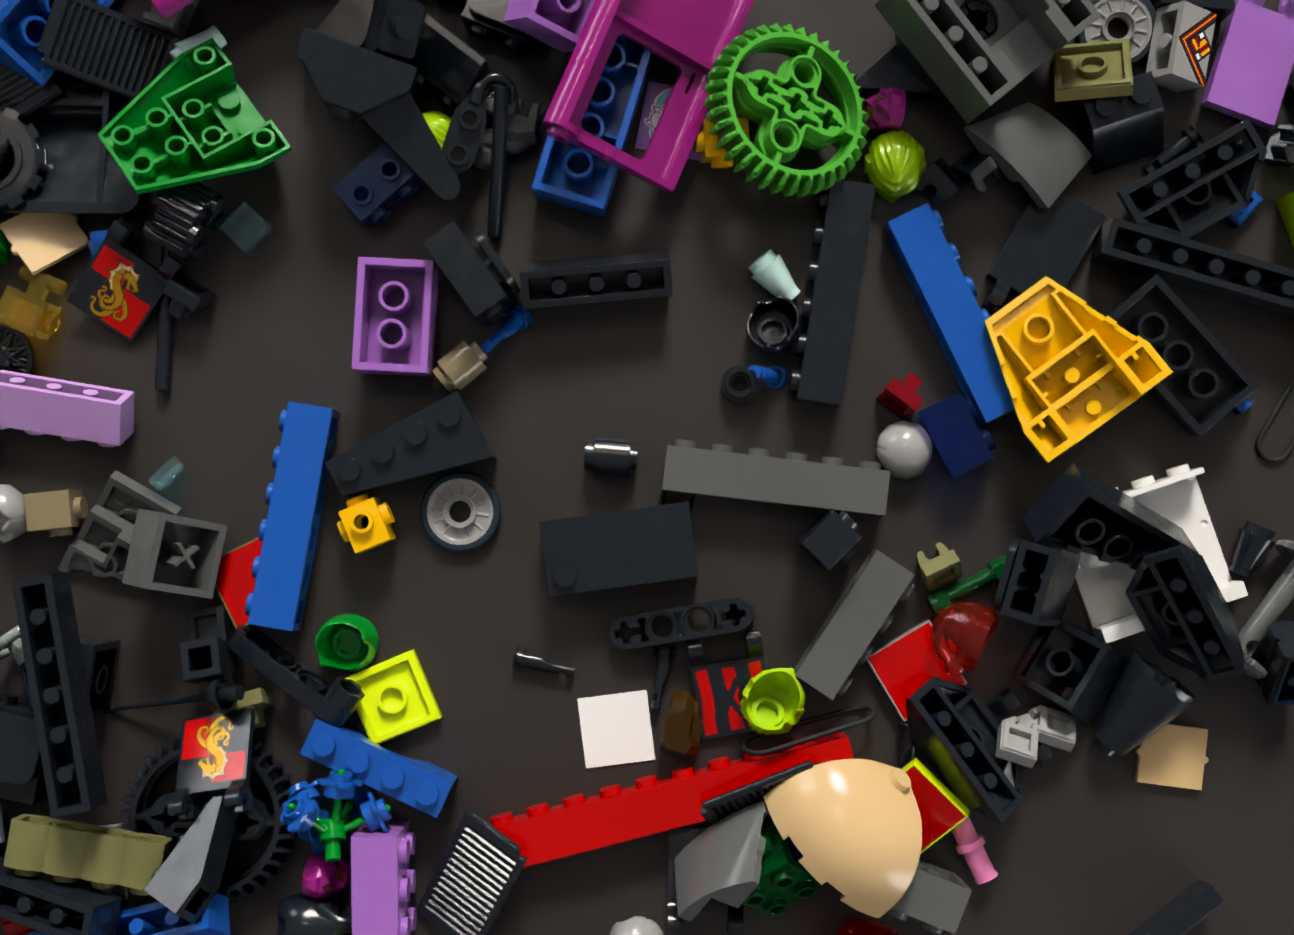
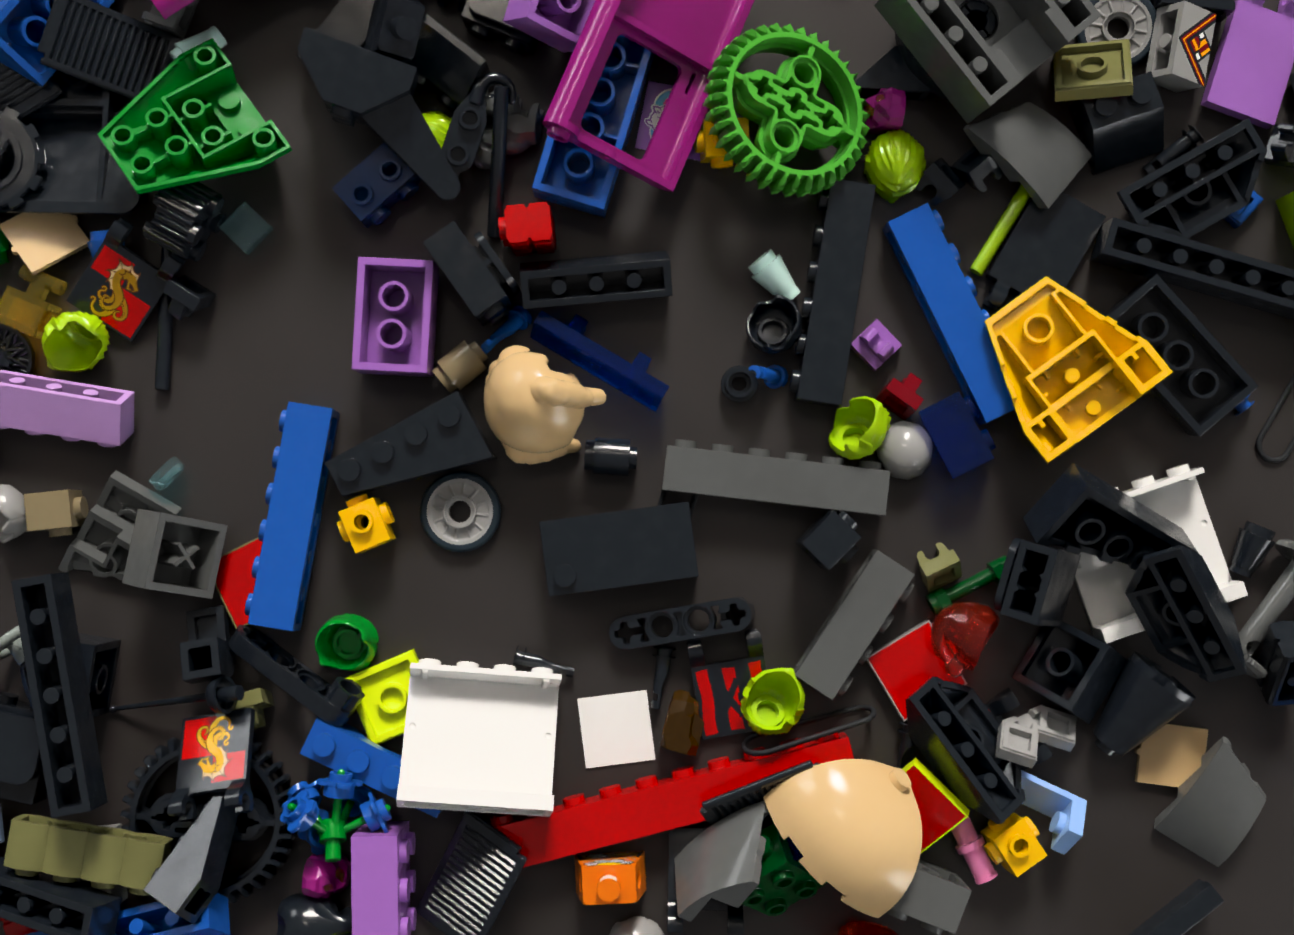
none -> lime hair [41,311,110,372]
none -> white panel [396,658,562,817]
none -> tan piece [484,345,606,465]
none -> red brick [498,202,557,256]
none -> clear blue hinge [530,311,670,412]
none -> orange torso [575,851,647,905]
none -> lime hair [828,396,891,460]
none -> medium lavender tile [851,319,902,372]
none -> lime bar [969,184,1030,276]
none -> yellow brick [980,812,1048,877]
none -> light blue bracket [1021,770,1087,855]
none -> dark grey slope [1154,736,1266,867]

